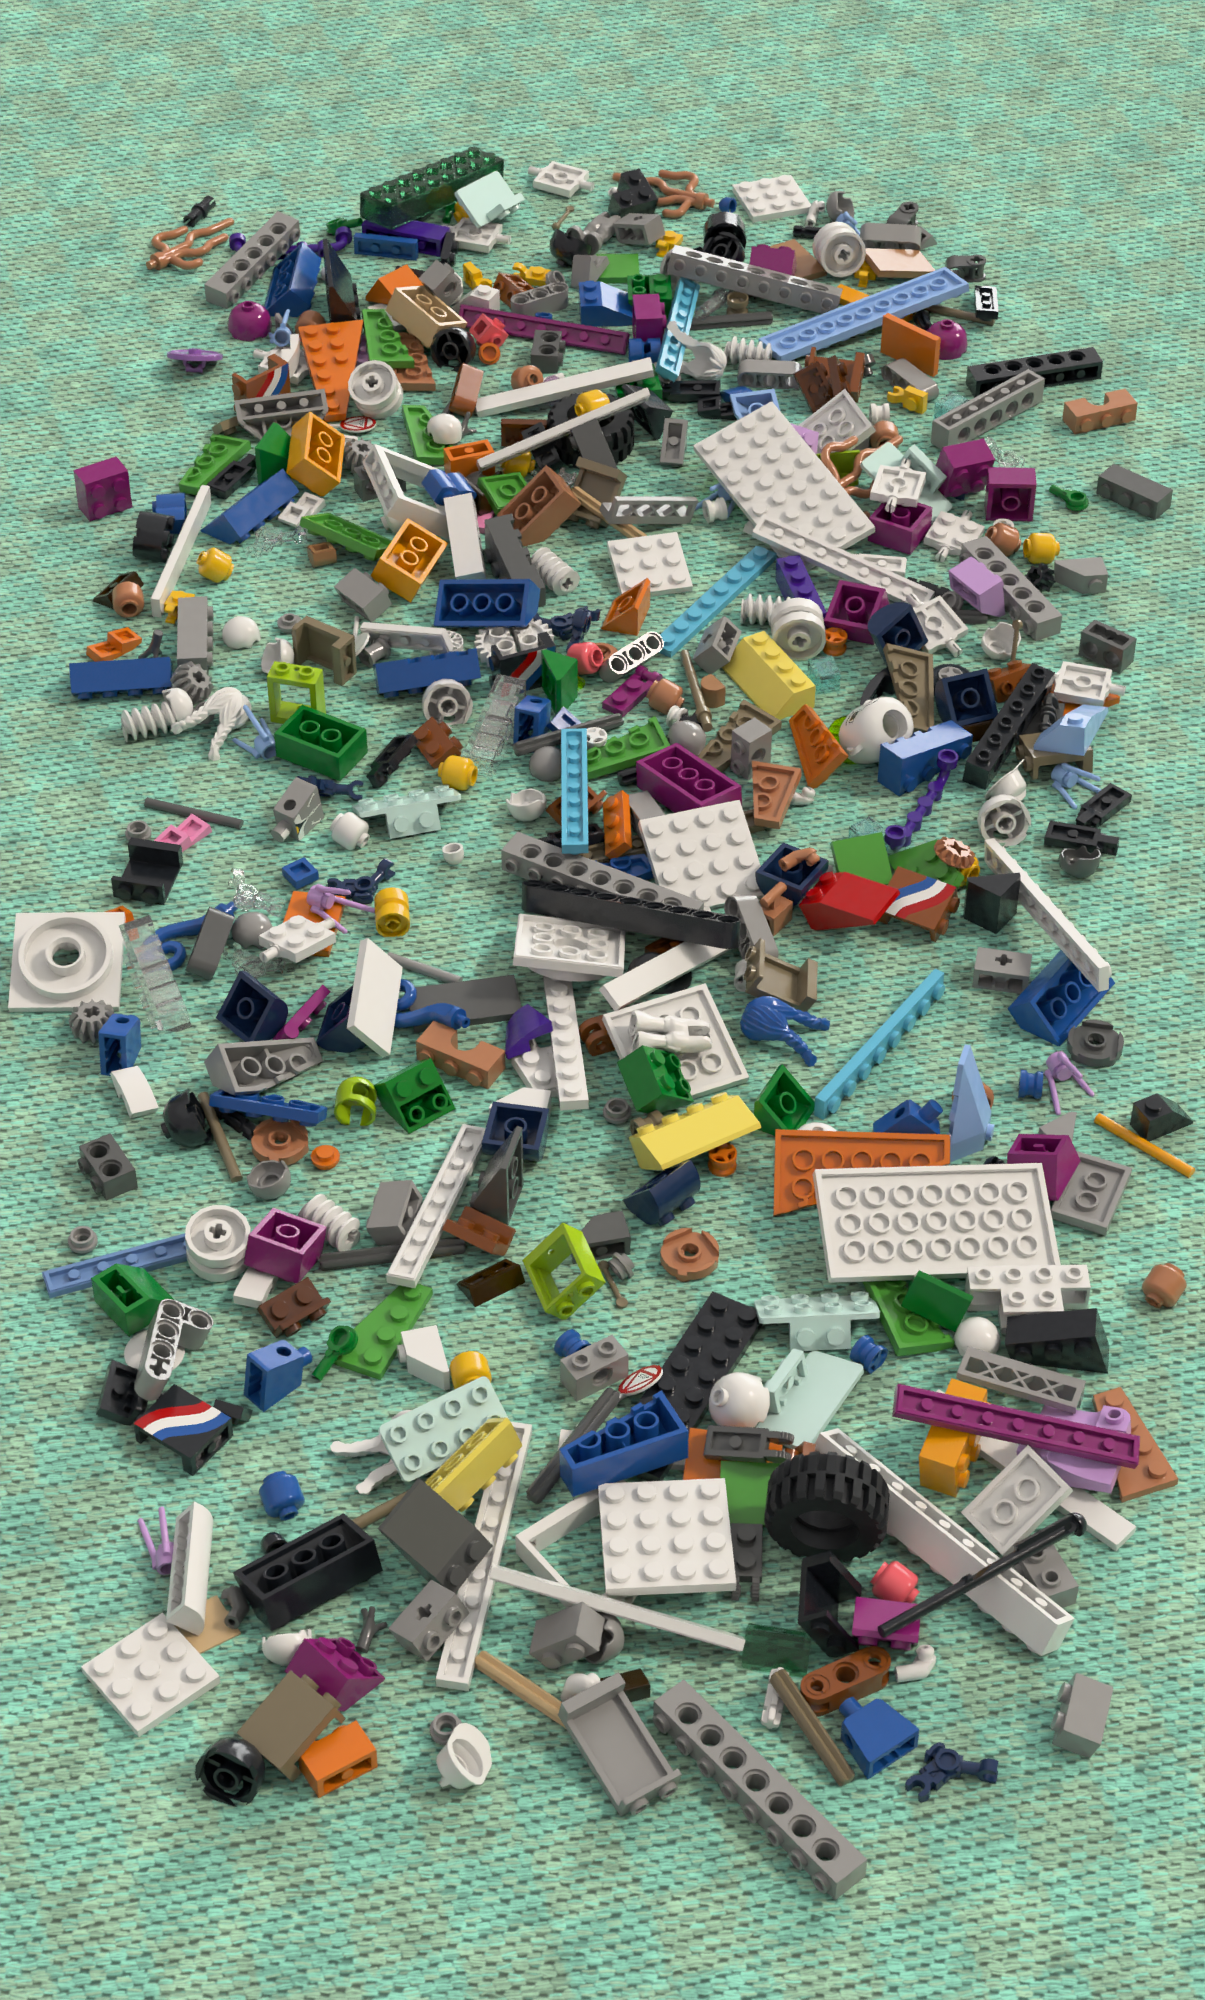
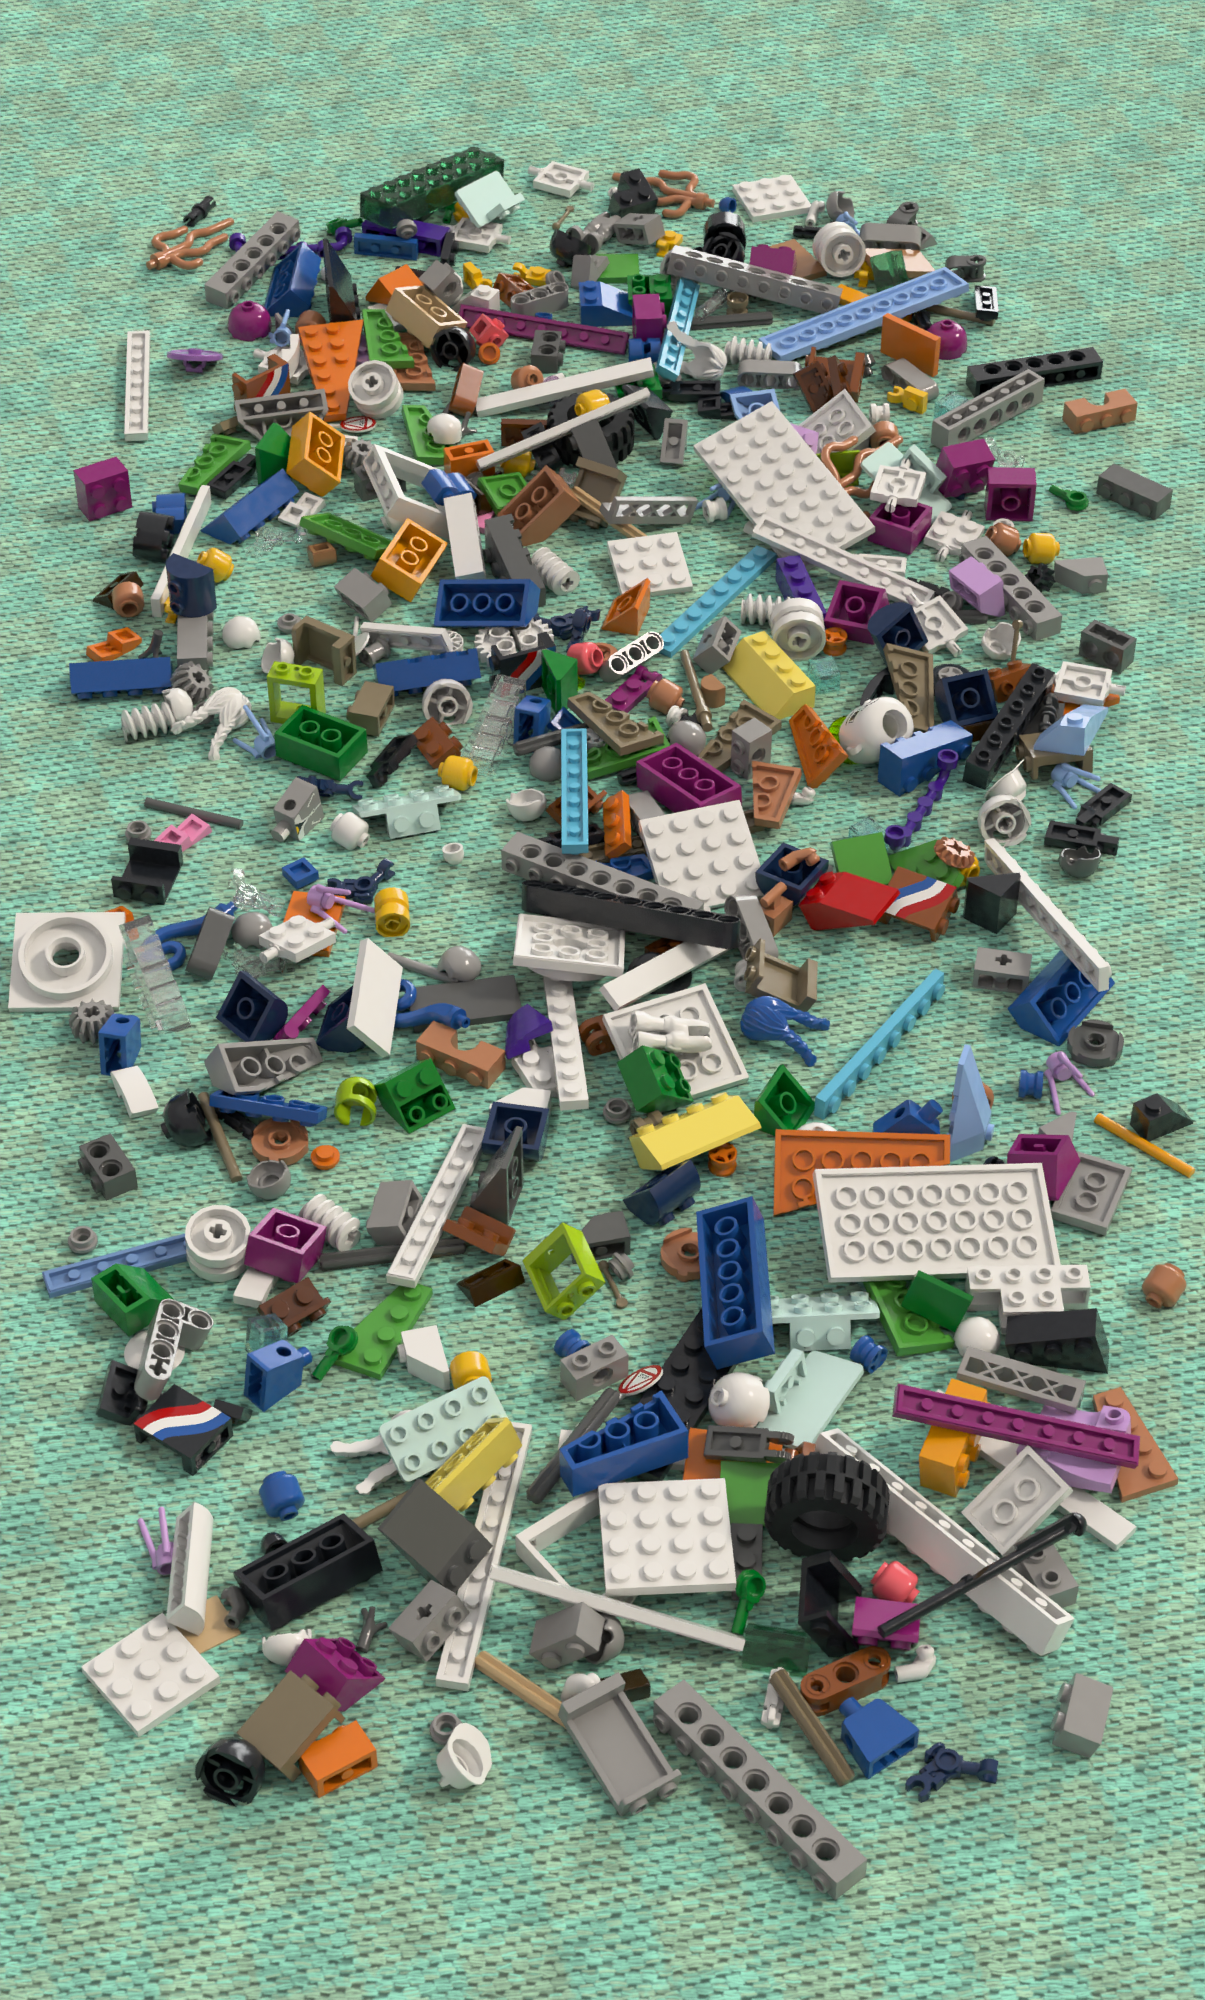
none -> white plate [124,330,150,441]
none -> dark blue brick [166,553,217,618]
none -> clear light blue brick [245,1313,288,1353]
none -> dark tan brick [346,681,395,737]
none -> light grey plate [396,219,417,239]
none -> light grey hair [437,945,482,982]
none -> dark tan wing [567,692,664,756]
none -> blue brick [696,1196,775,1369]
none -> green plate [731,1569,766,1635]
none -> clear green panel [870,250,908,293]

